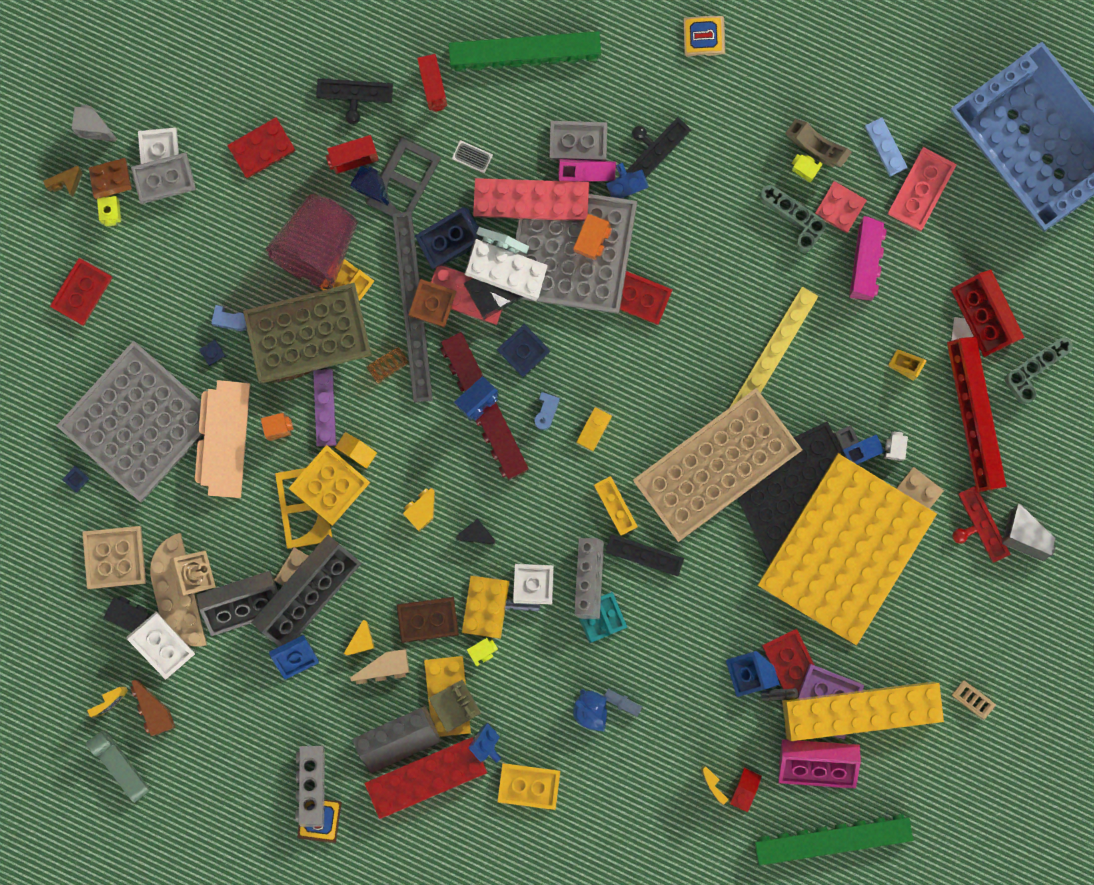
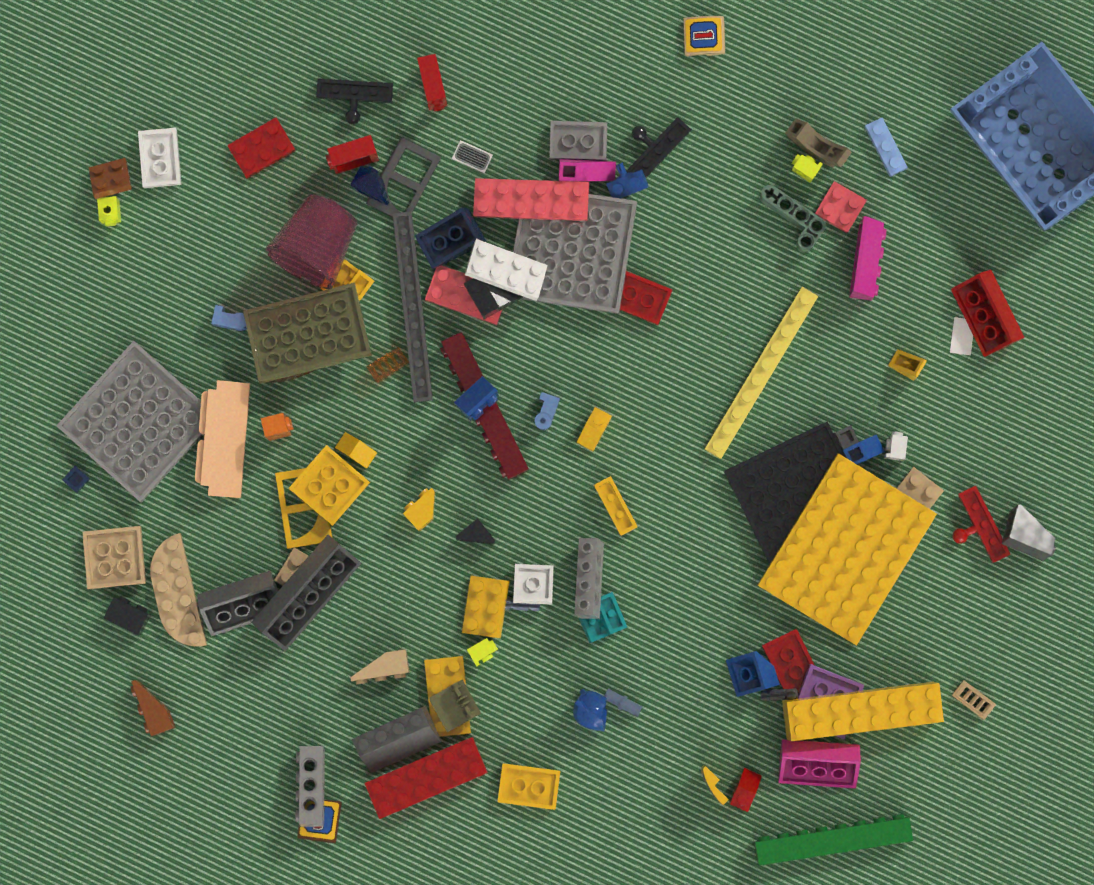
pearl gold slope [43,166,83,197] -> none
red plate [50,258,113,326] -> none
light grey slope [72,105,117,142] -> none
sand green beam [86,731,150,803] -> none
yellow slope [87,687,128,717] -> none
white plate [127,612,195,680] -> none
light grey tile [131,152,196,204] -> none
tan plate [169,551,216,597] -> none
dark blue plate [199,340,226,366] -> none
blue plate [269,635,320,680] -> none
medium lavender plate [313,369,336,447] -> none
yellow slope [344,620,375,656] -> none
reddish brown tile [397,597,459,643] -> none
dark orange plate [408,279,457,328] -> none
green brick [449,31,601,72] -> none
blue plate [469,723,502,763] -> none
light aqua plate [477,227,529,254] -> none
dark blue plate [497,324,551,378] -> none
orange brick [573,214,612,260] -> none
black plate [605,534,684,577] -> none
tan plate [633,388,802,542] -> none
coral plate [887,147,957,232] -> none
red brick [947,337,1007,492] -> none
sand green beam [1005,337,1073,404] -> none

